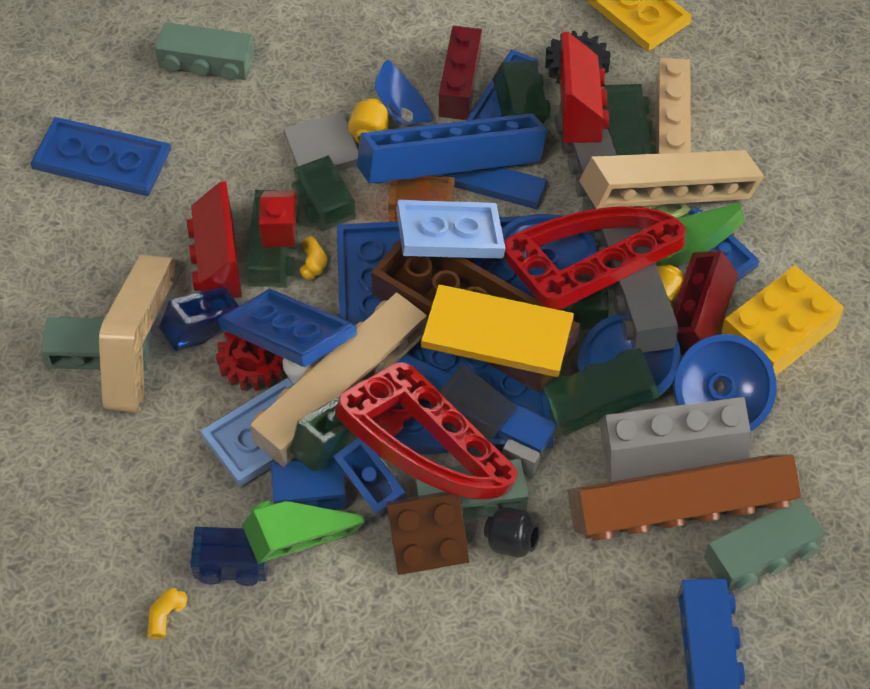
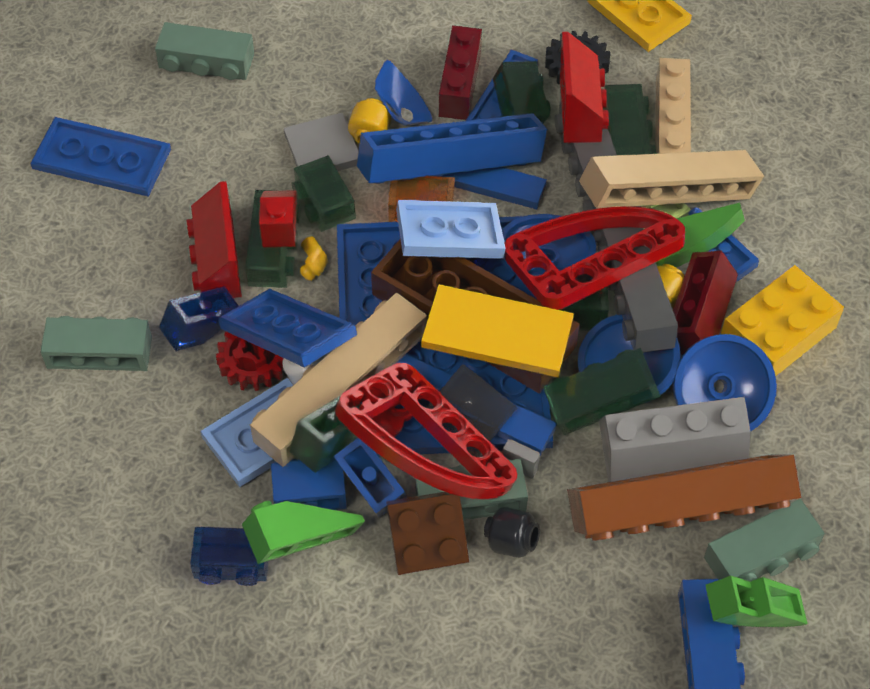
tan beam [99,254,175,413] -> none
yellow arm [147,588,187,639] -> none
none -> bright green slope [705,576,808,627]

